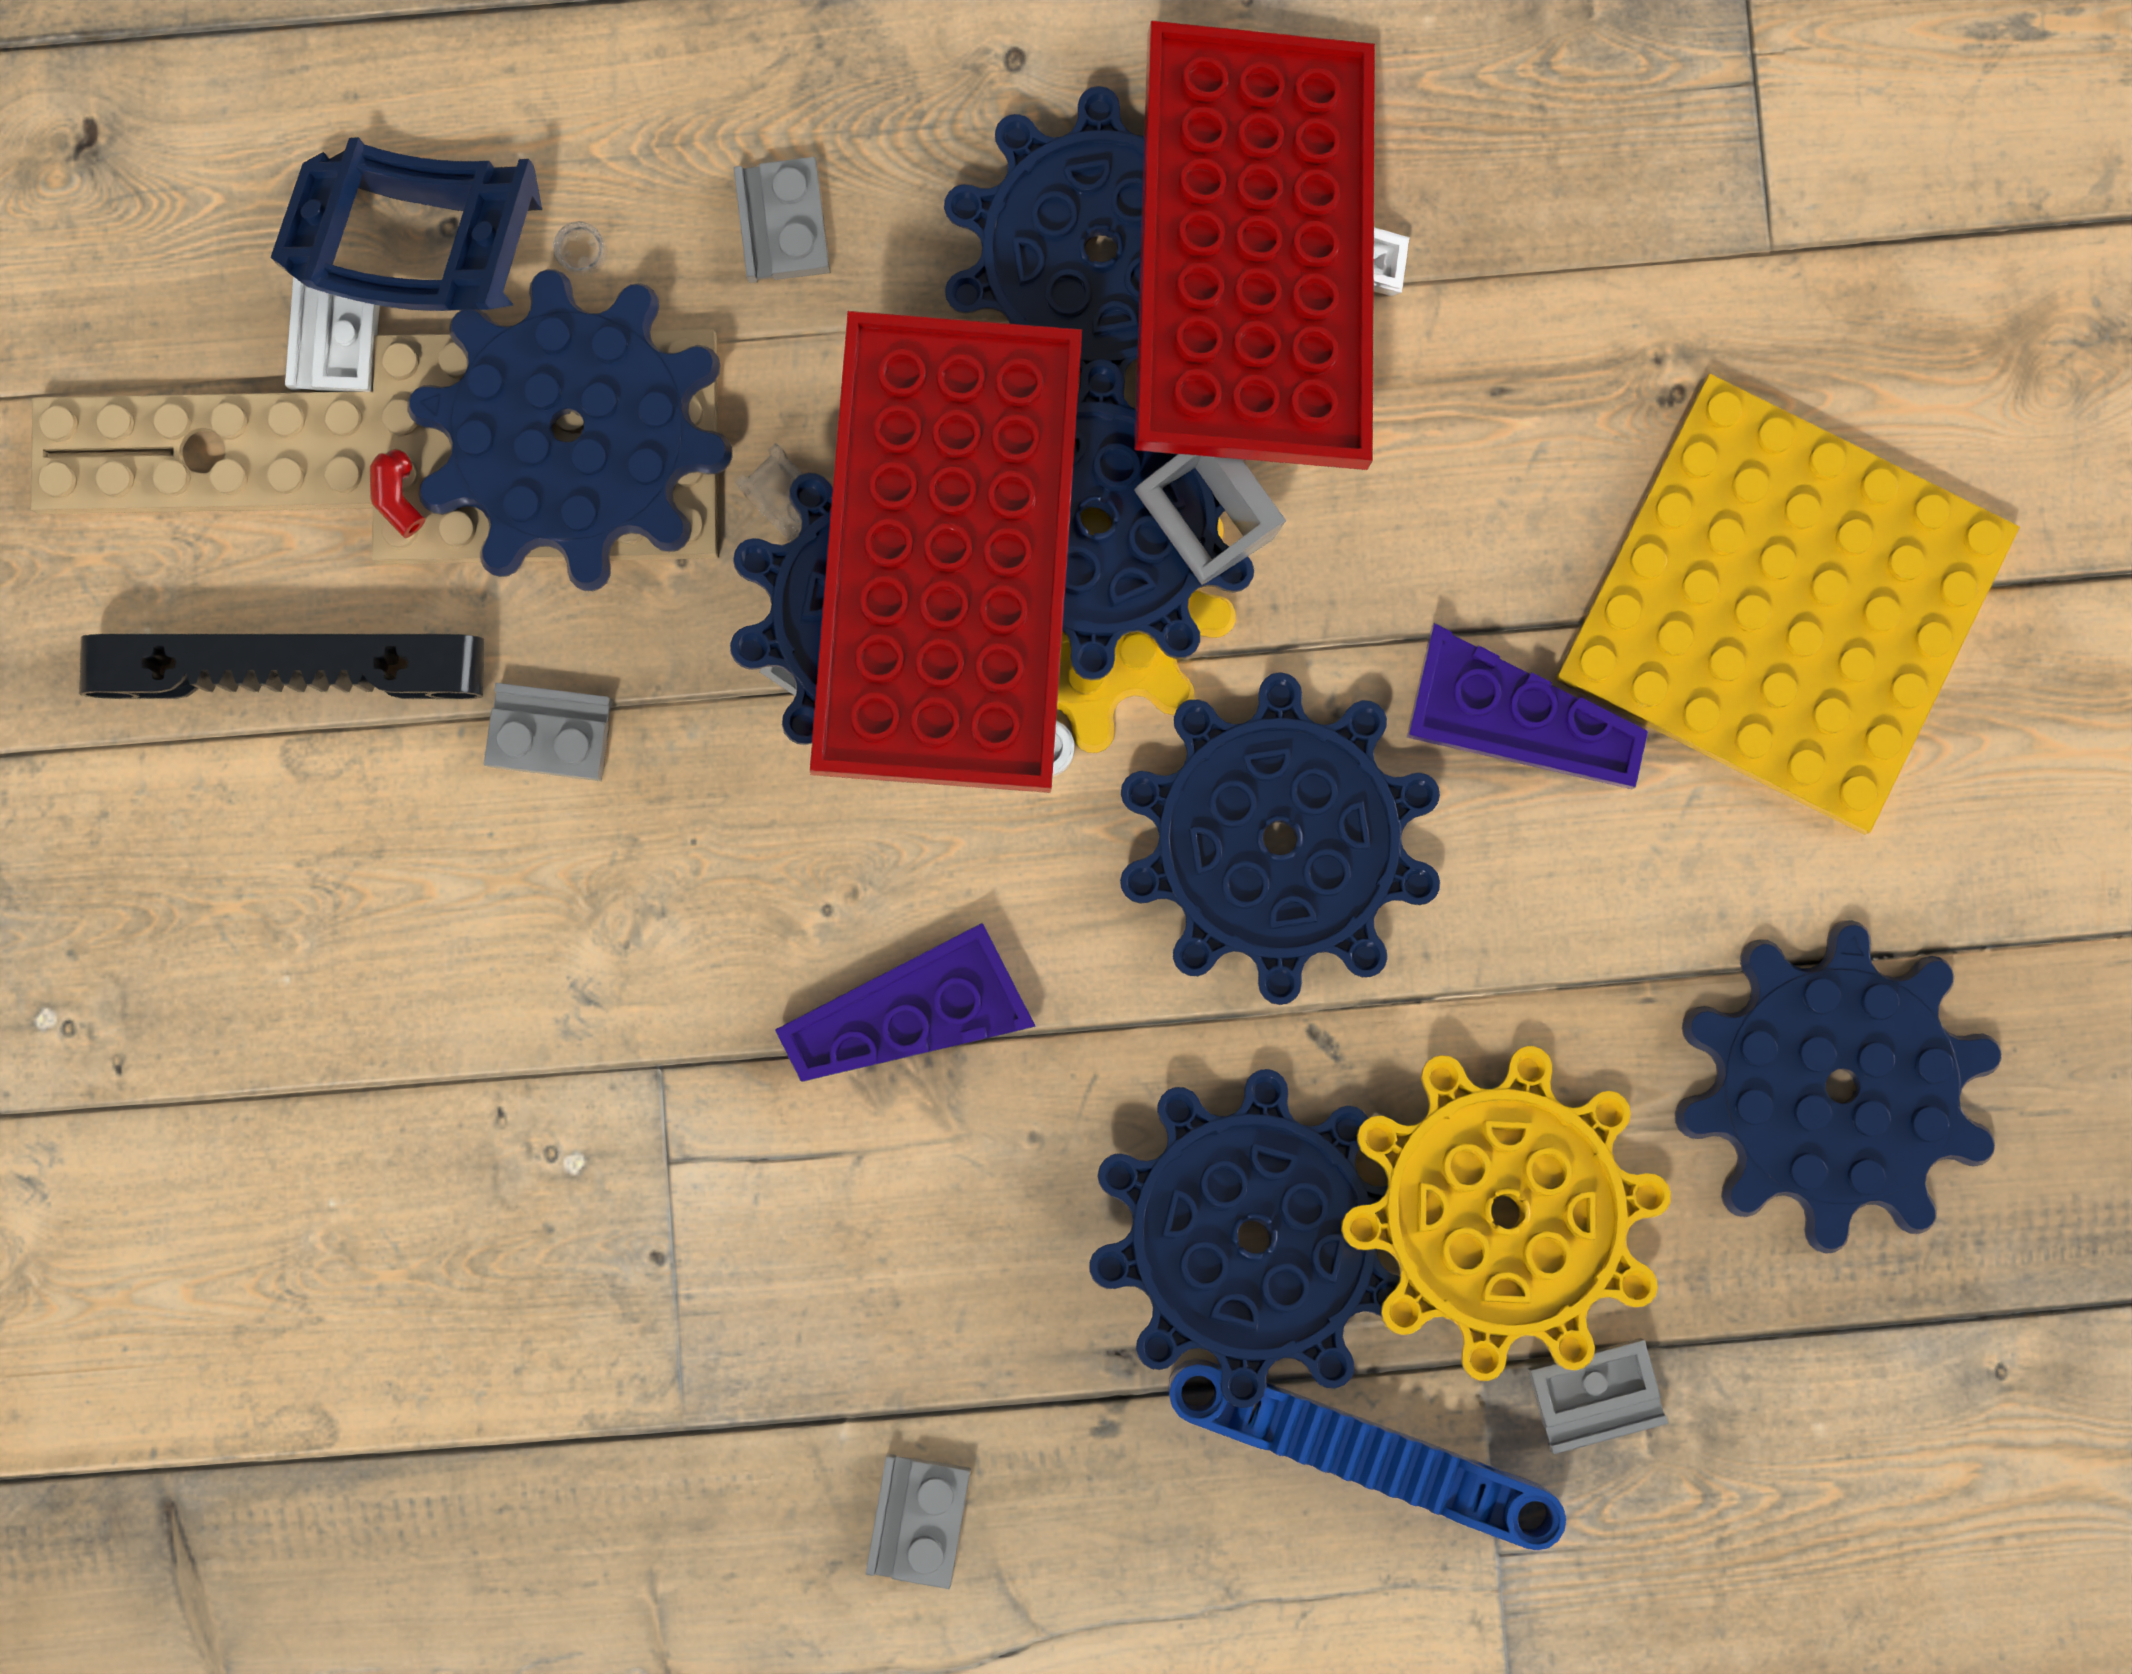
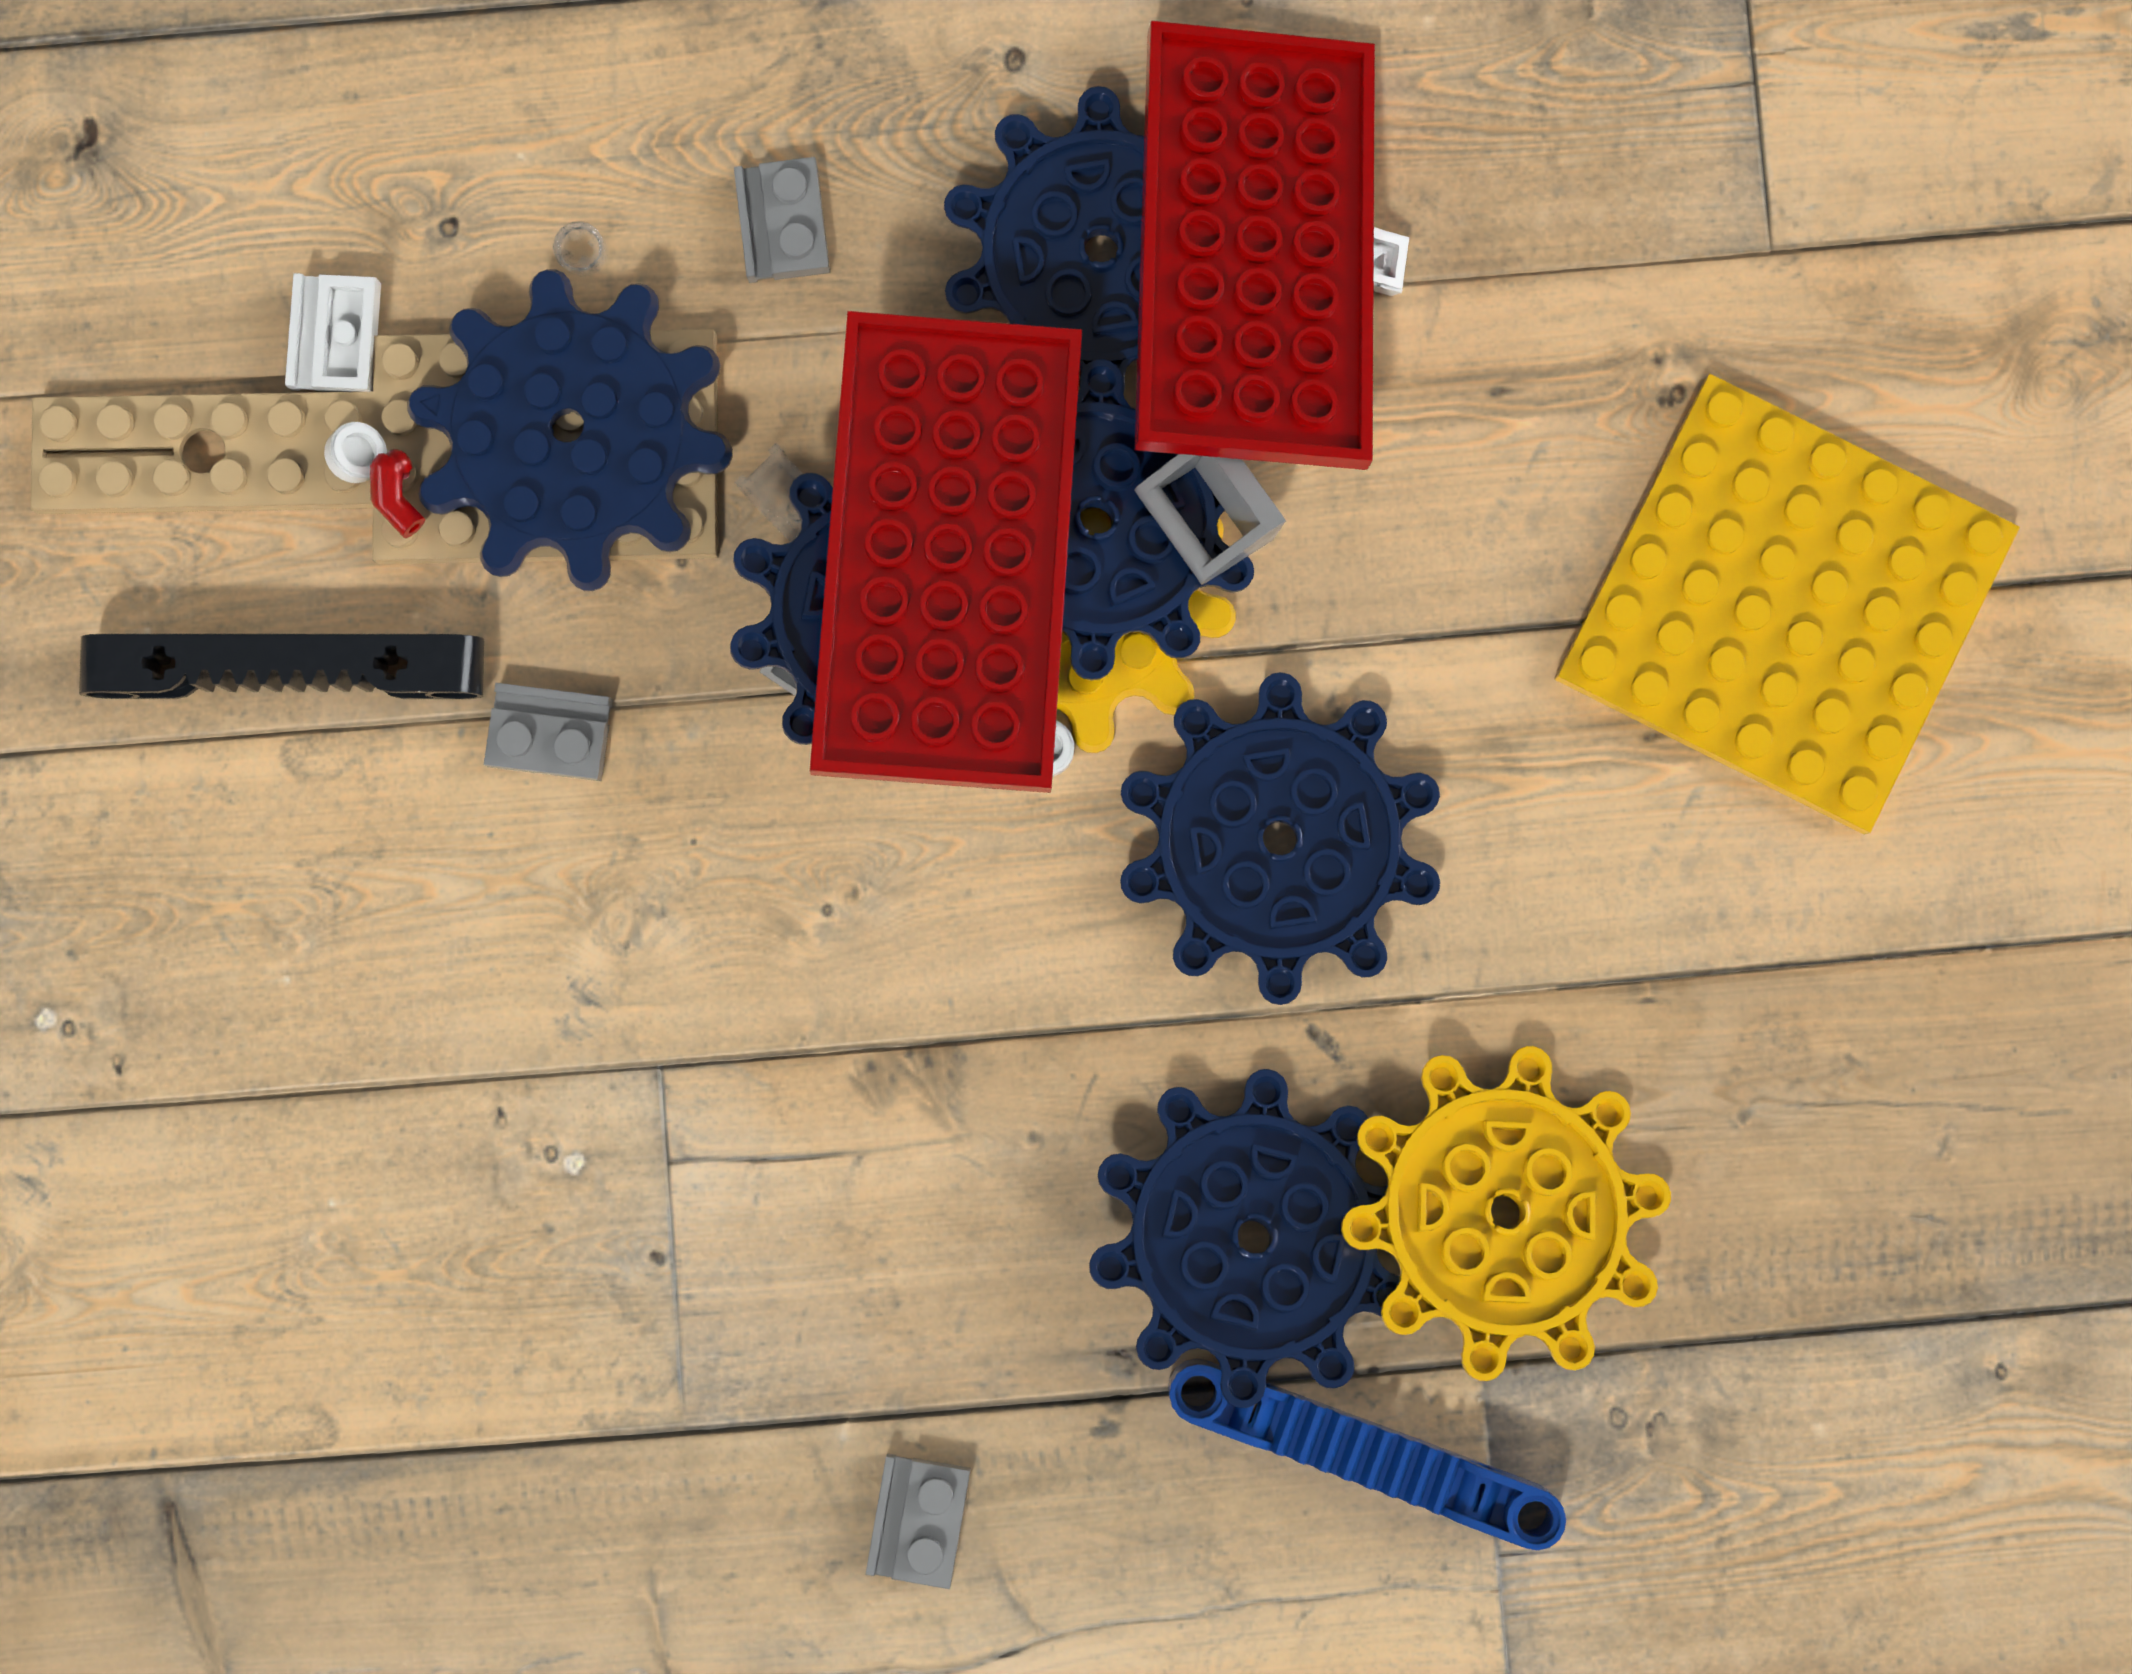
dark blue wedge [270,137,543,311] -> none
dark purple wing [775,923,1036,1082] -> none
dark purple wing [1407,623,1648,790] -> none
light grey plate [1527,1338,1668,1454] -> none
dark blue plate [1675,920,2002,1254] -> none
none -> white tile [324,422,387,483]

